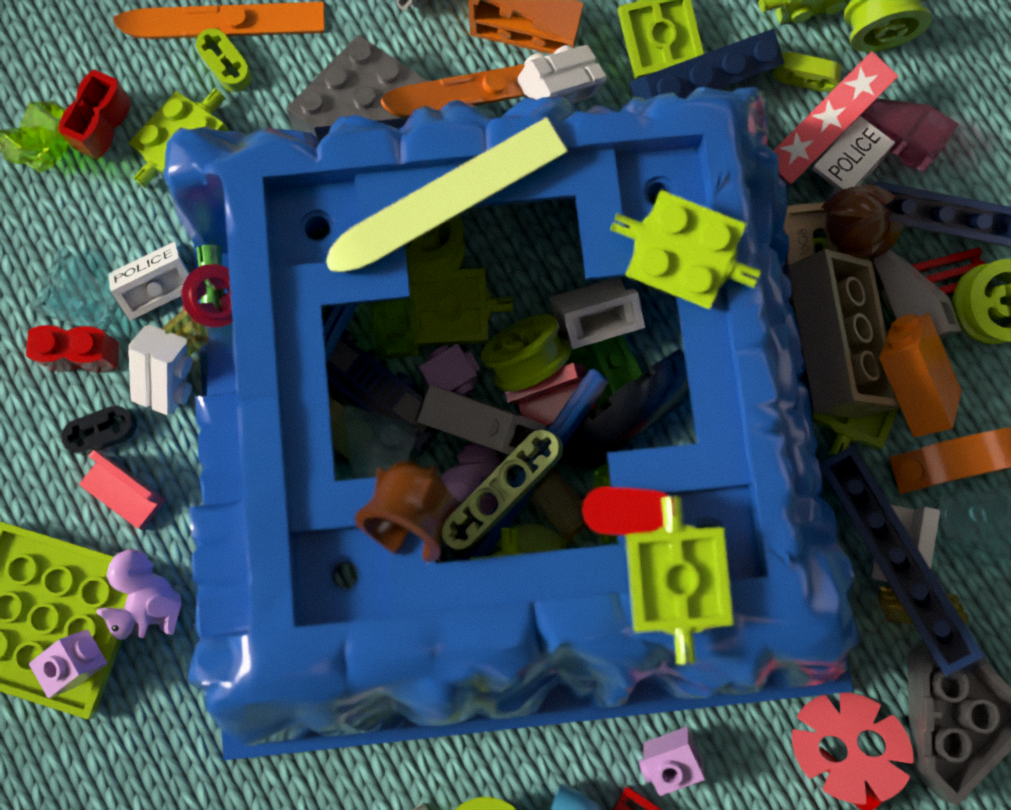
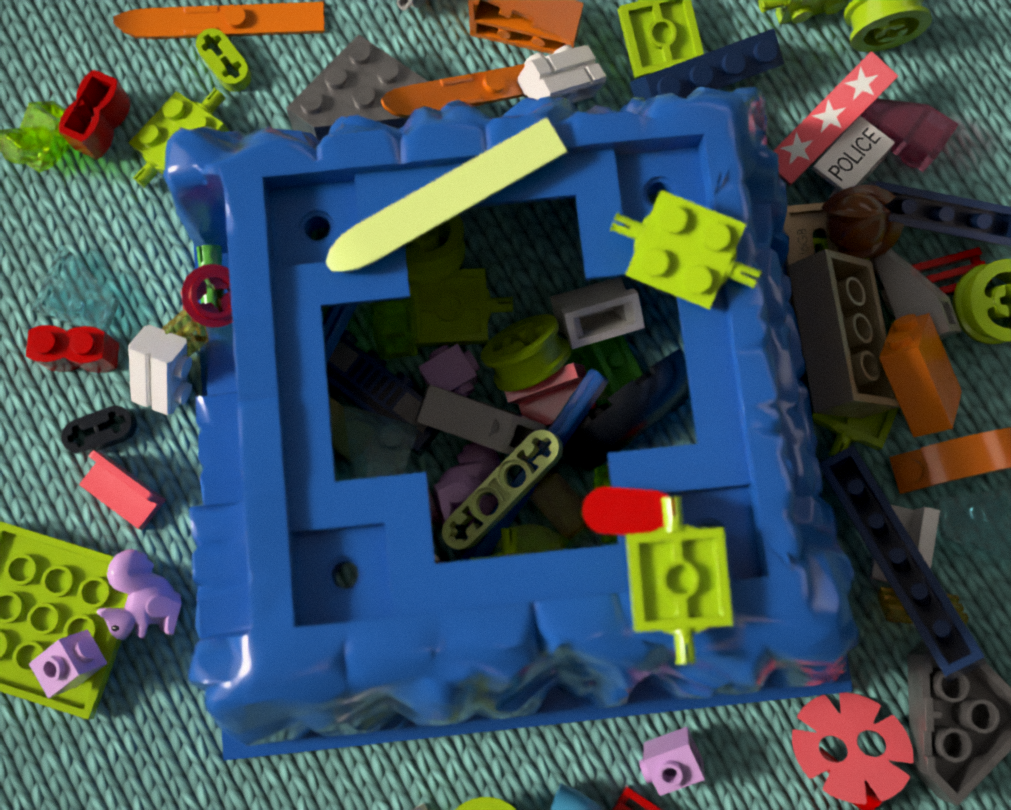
white panel [108,241,190,321] -> none
reddish brown helmet [355,461,458,563] -> none
lime beam [772,52,843,92] -> none

